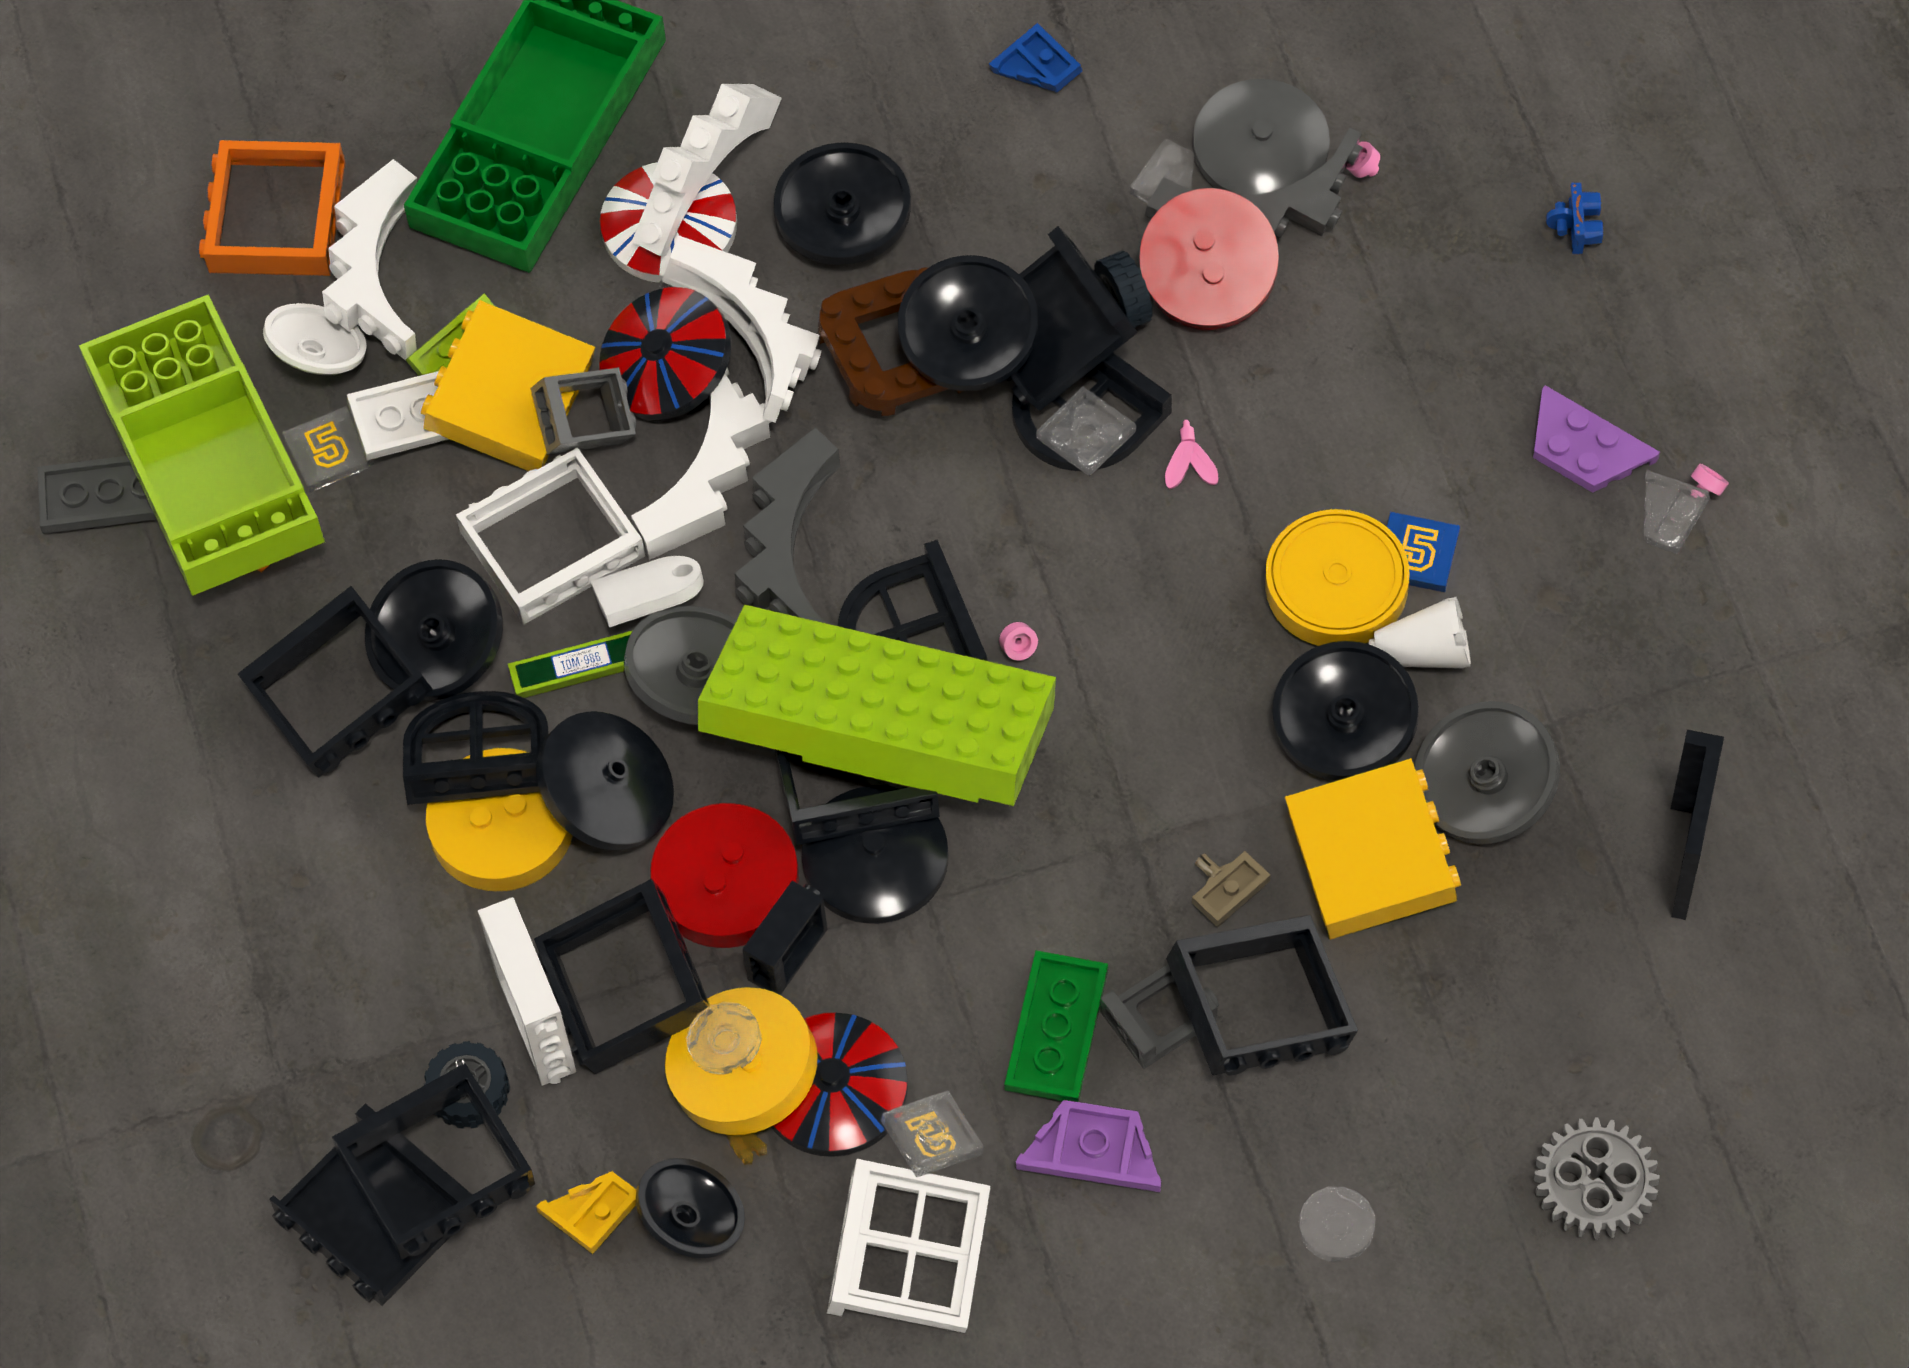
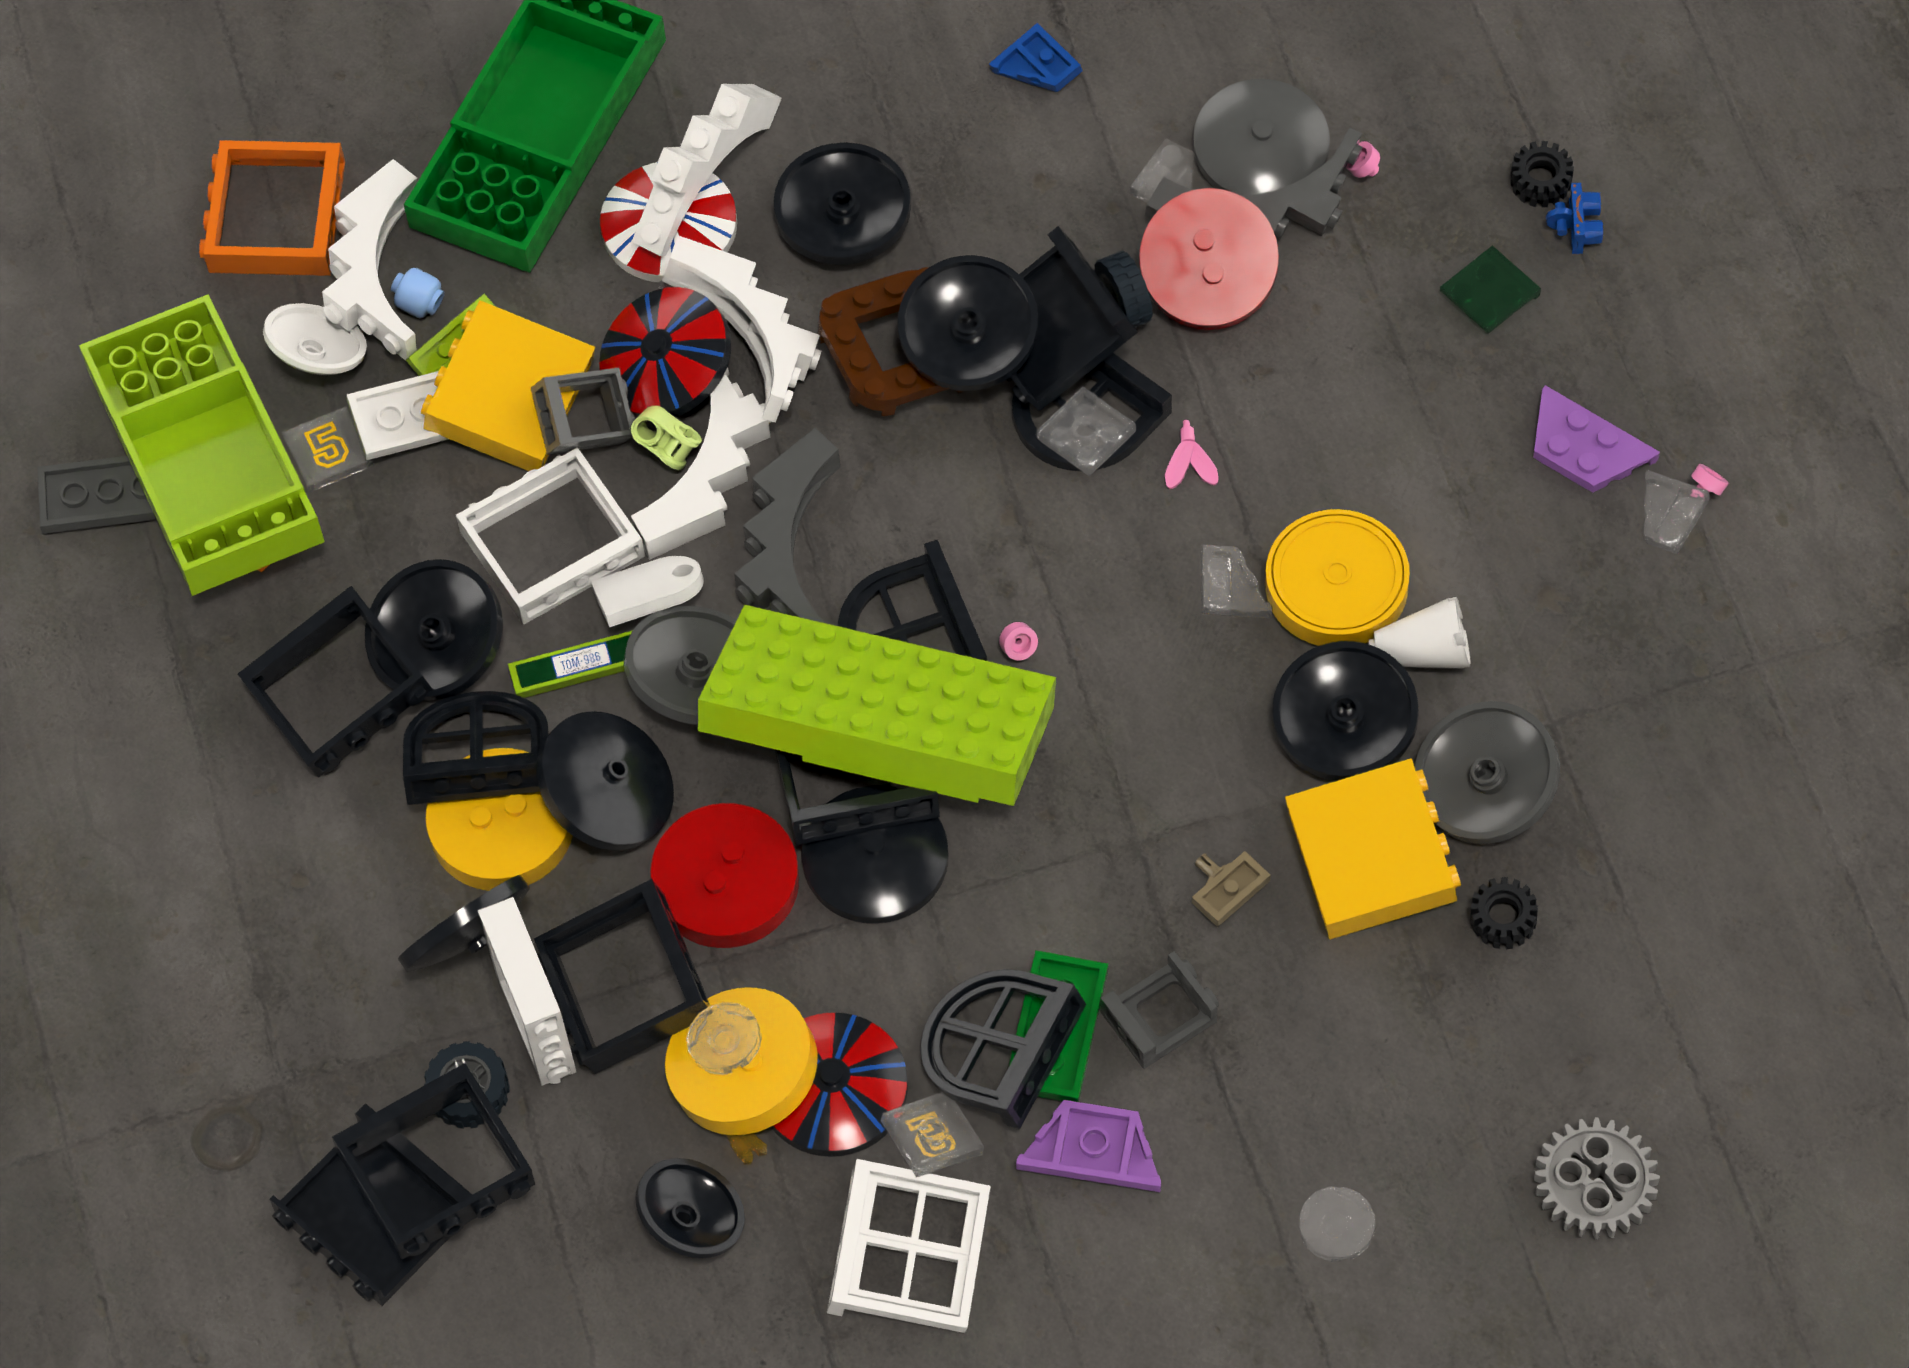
yellow wing [536,1171,637,1254] -> none
black window [742,880,828,995] -> none
black window [1166,915,1358,1076] -> none
blue tile [1387,512,1460,592] -> none
black window [1670,729,1724,920] -> none
none -> light blue head [391,268,444,318]
none -> black dish [398,875,530,972]
none -> yellowish green piece [631,405,702,470]
none -> black window [921,969,1086,1129]
none -> clear wing [1200,545,1272,618]
none -> clear green piece [1440,245,1541,334]
none -> black tyre [1470,877,1538,949]
none -> black tyre [1510,141,1574,208]

